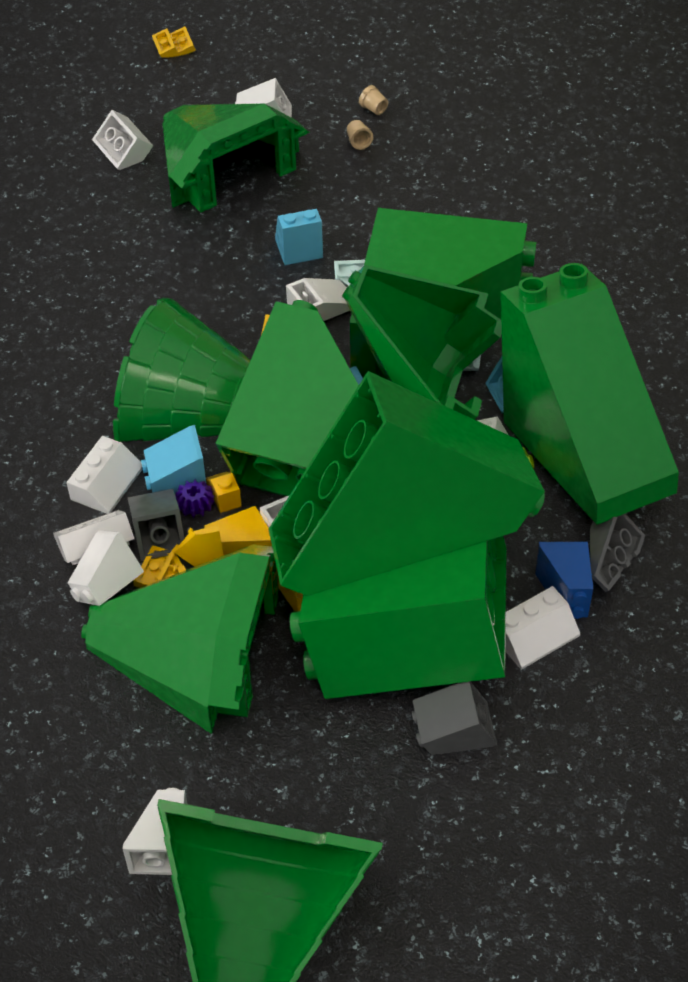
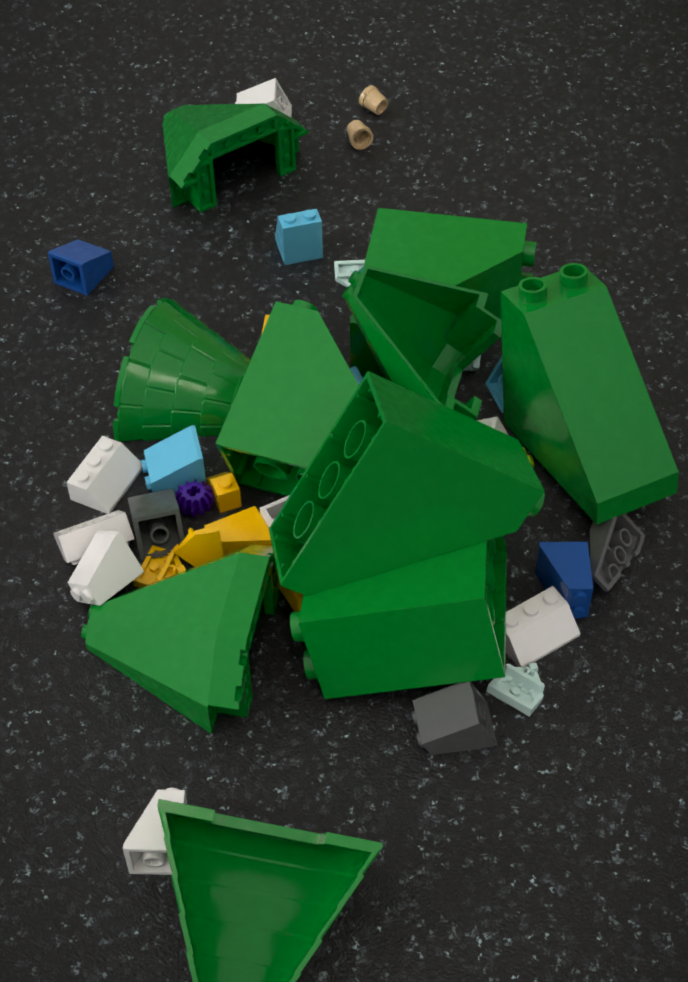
white slope [92,110,153,170] -> none
yellow slope [152,27,196,58] -> none
white slope [286,278,350,321] -> none
none -> blue slope [48,239,114,295]
none -> light aqua slope [486,663,545,717]

